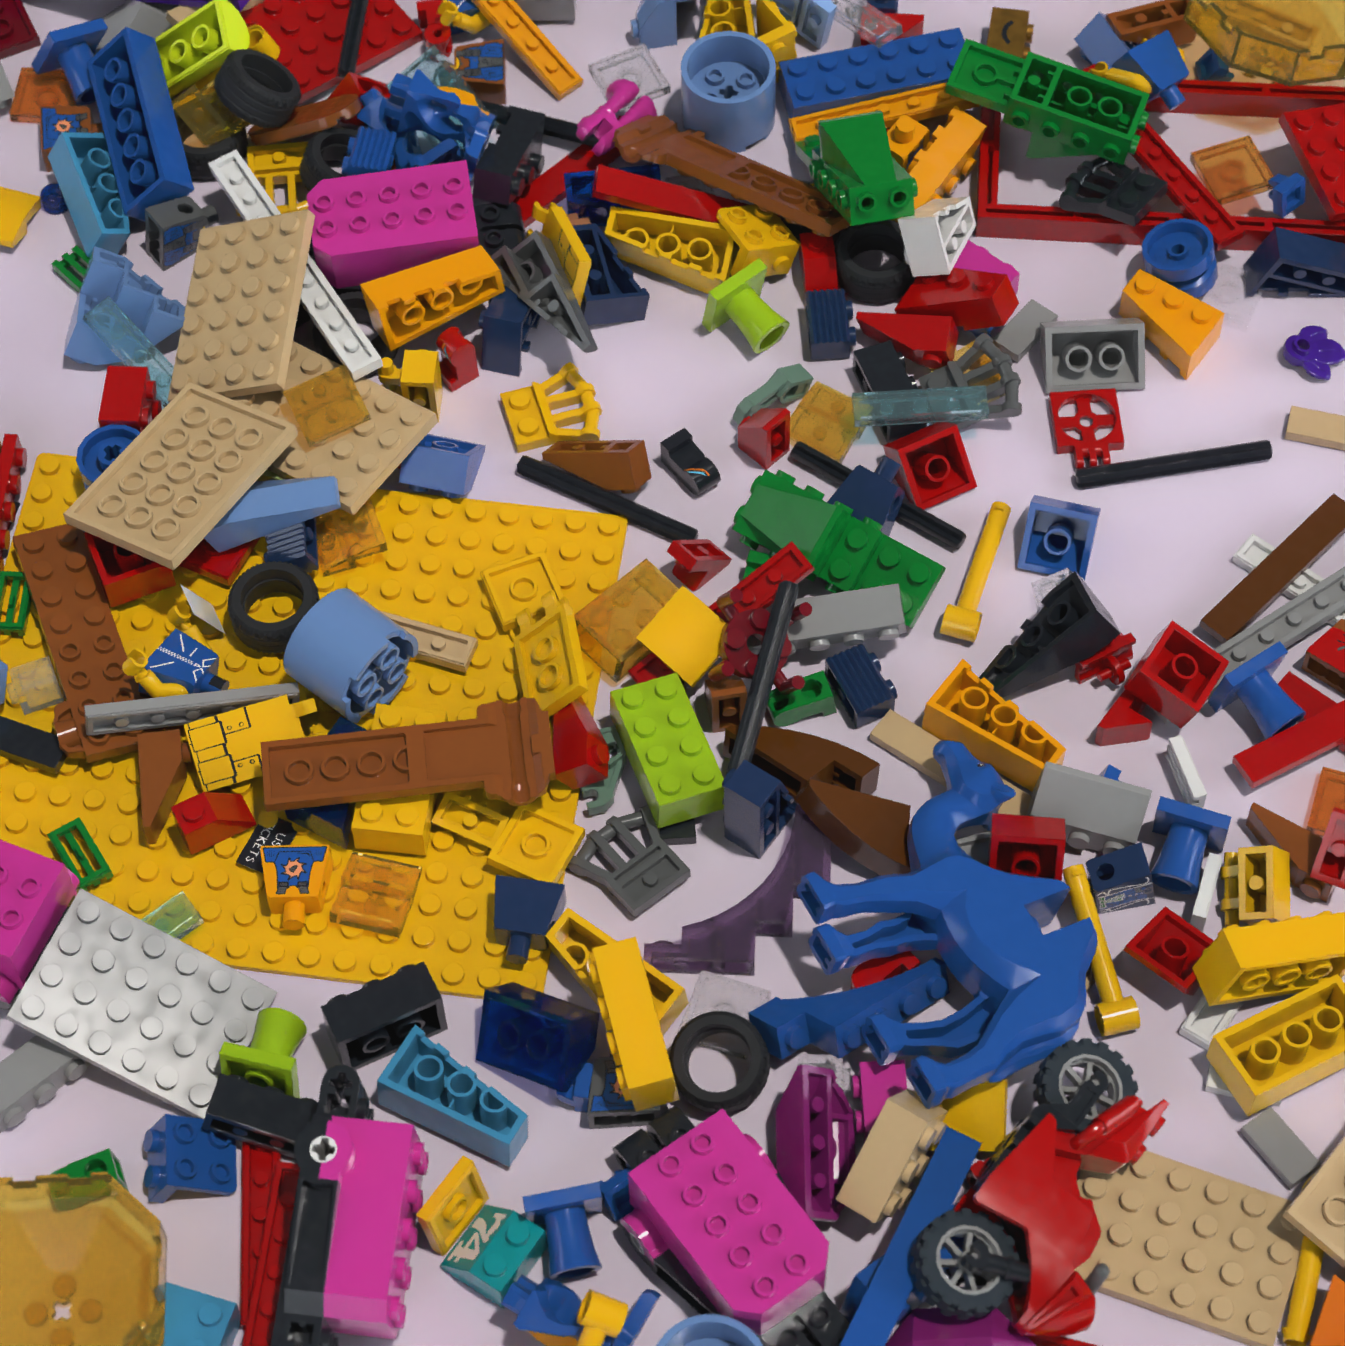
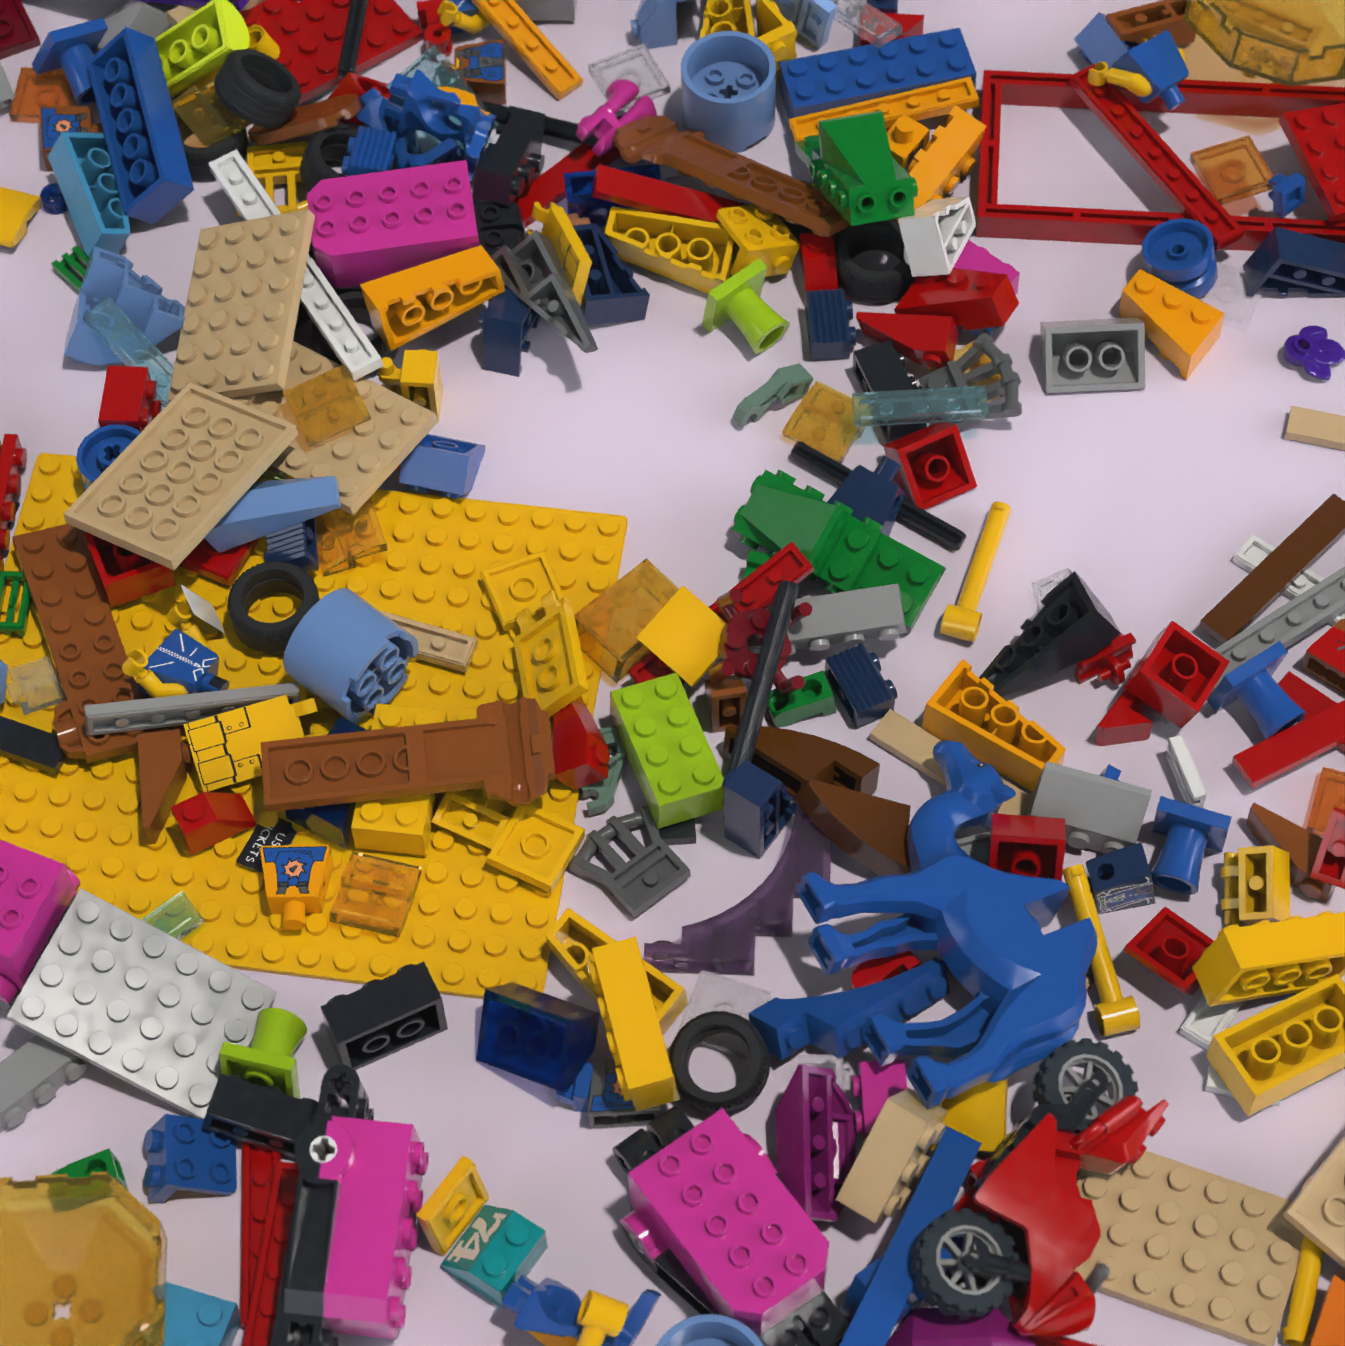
green tile [47,817,114,891] -> none
dark grey torso [145,196,219,271] -> none
dark azure wedge [377,1024,528,1167] -> none
red leg [436,326,479,392] -> none
dark blue torso [494,875,566,964] -> none
yellow plate [500,362,602,453] -> none
black axle [517,455,698,540] -> none
blue plant [522,1182,602,1280] -> none
dark orange slope [542,440,652,494] -> none
blue tile [599,1168,632,1221] -> none
black leg [660,427,721,496] -> none
red slope [667,539,732,591] -> none
red slope [738,408,790,470] -> none
green wedge [944,39,1150,165] -> none
pearl gold brick [986,7,1034,59] -> none
light grey tile [993,299,1058,363] -> none
blue slope [1017,495,1101,581] -> none
red piece [1048,388,1125,470] -> none
black plate [1058,157,1168,227] -> none
black axle [1075,440,1272,488] -> none
white tile [1190,852,1223,932] -> none
blue tile [1195,44,1235,82] -> none
light grey tile [1240,1106,1321,1190] -> none

